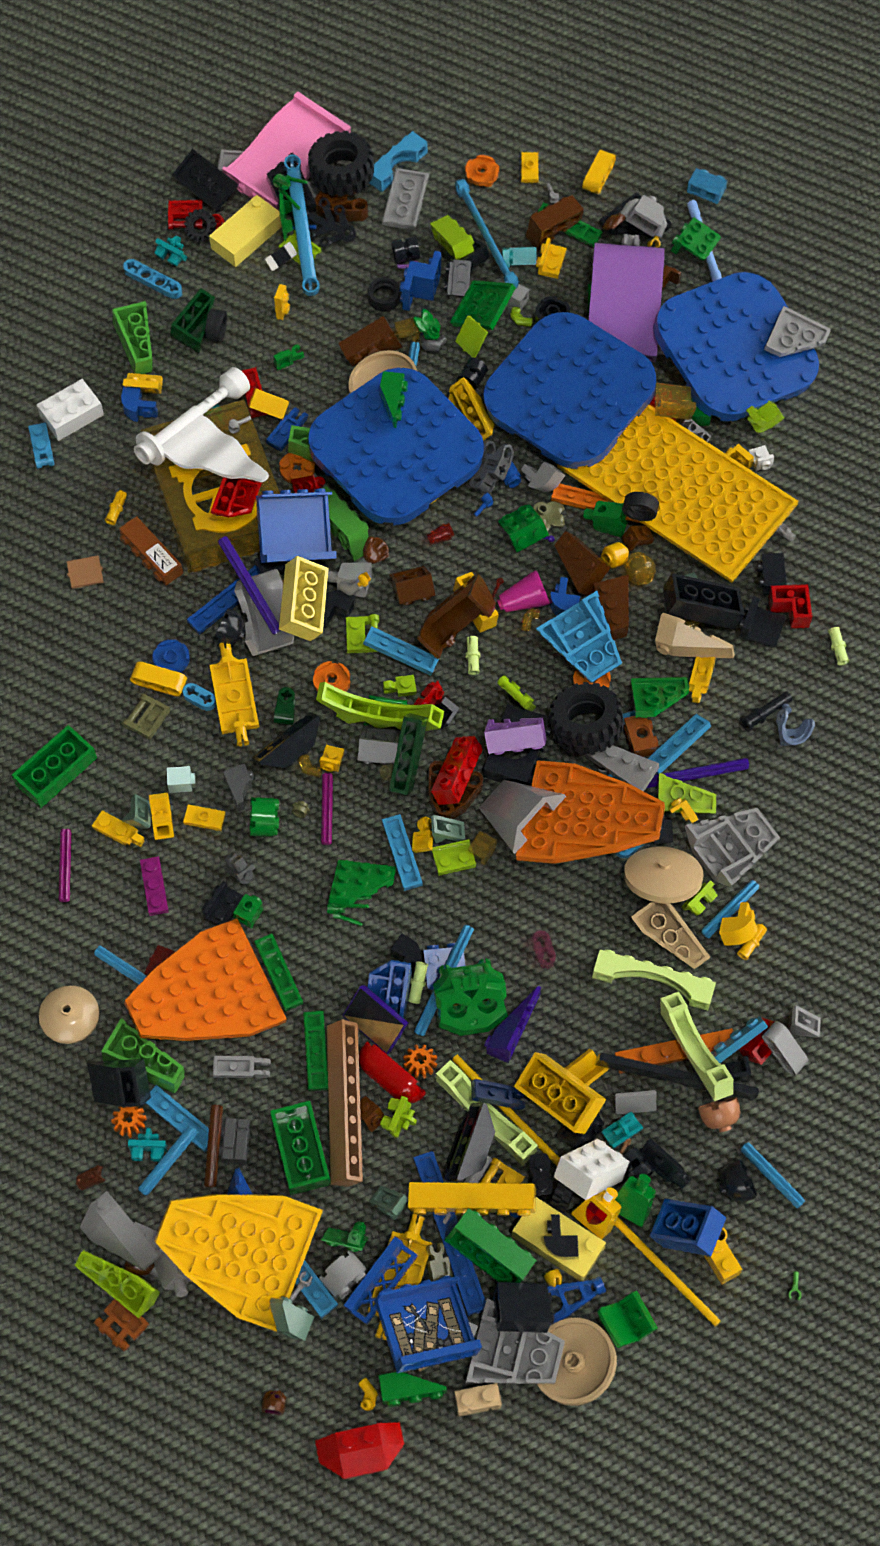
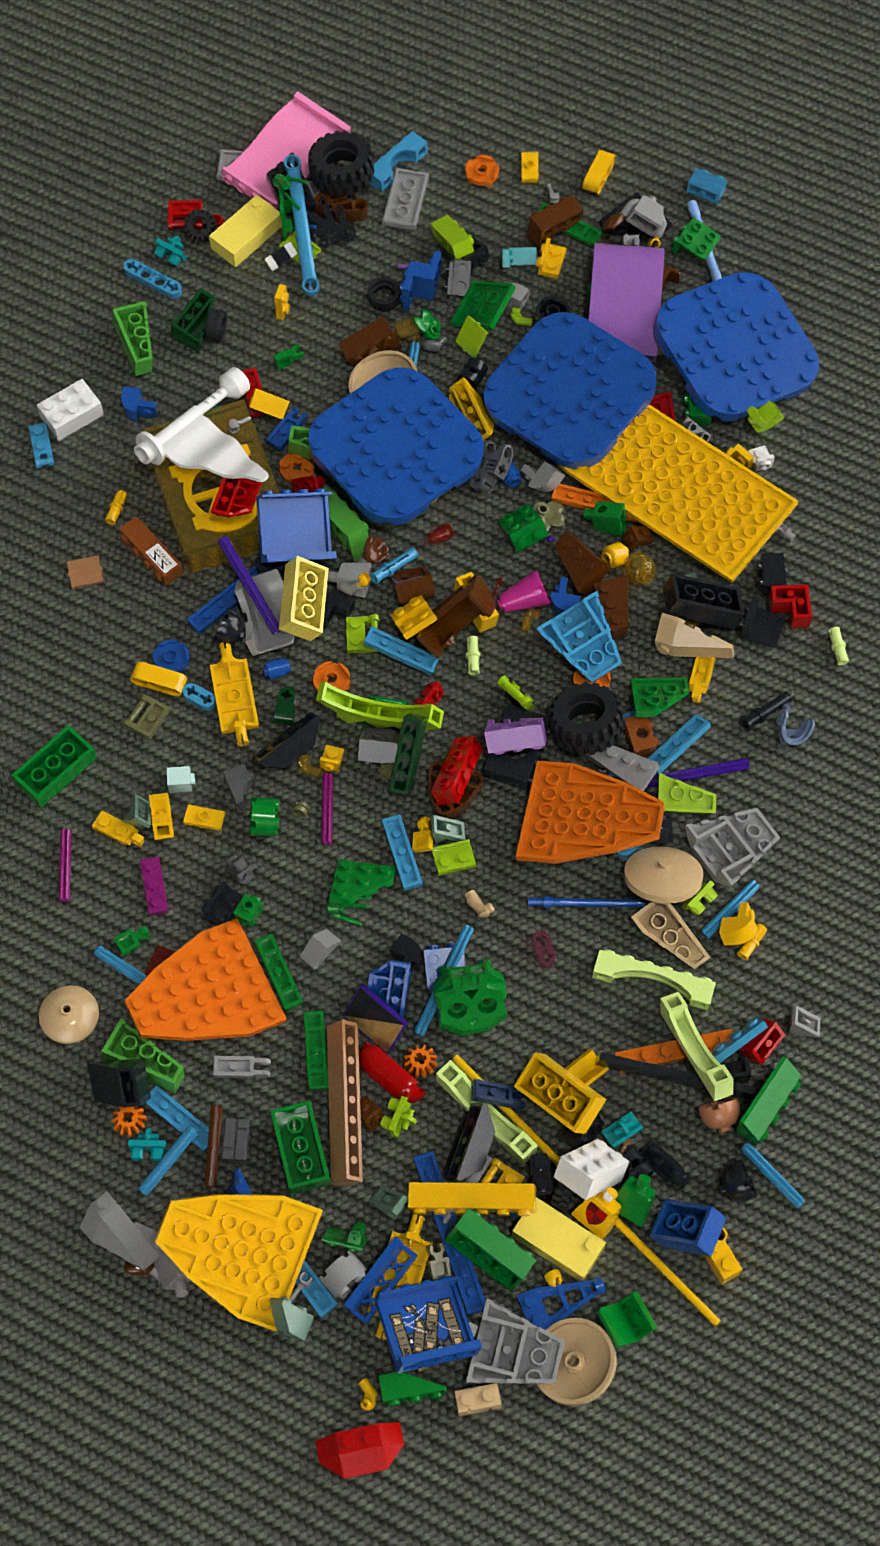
lime wedge [75,1250,160,1318] -> none
copper piece [76,1165,105,1190] -> none
dark orange plate [94,1299,150,1352] -> none
yellow bracket [123,373,163,394] -> none
black plate [172,148,238,212] -> none
reddish brown rock [261,1390,287,1416] -> none
green slope [380,371,408,428] -> none
lime plate [383,675,417,697] -> none
black wheel [391,237,420,264] -> none
yellowish green pin [408,962,428,1004] -> none
black panel [434,697,459,729] -> none
dark azure piece [455,179,519,289] -> none
clear yellow panel [469,831,497,865] -> none
blue hand [474,493,493,517] -> none
light grey wedge [479,780,566,854] -> none
dark purple wedge [485,986,542,1063] -> none
black brick [493,1282,554,1333] -> none
black brick [544,1214,579,1260] -> none
light grey slope [614,1090,656,1114] -> none
black tyre [622,492,659,521] -> none
clear yellow bracket [655,383,696,420] -> none
yellow bracket [669,798,698,823] -> none
light grey beam [762,1021,808,1076] -> none
light grey plate [764,306,831,357] -> none
bright green hand [788,1271,802,1301] -> none
none -> green plate [113,926,151,957]
none -> blue brick [262,657,291,680]
none -> light grey slope [300,929,341,970]
none -> dark azure pin [370,548,418,584]
none -> yellow plate [390,595,438,640]
none -> tan arm [464,890,495,918]
none -> blue bar [528,896,646,908]
none -> green slope [735,1056,801,1146]

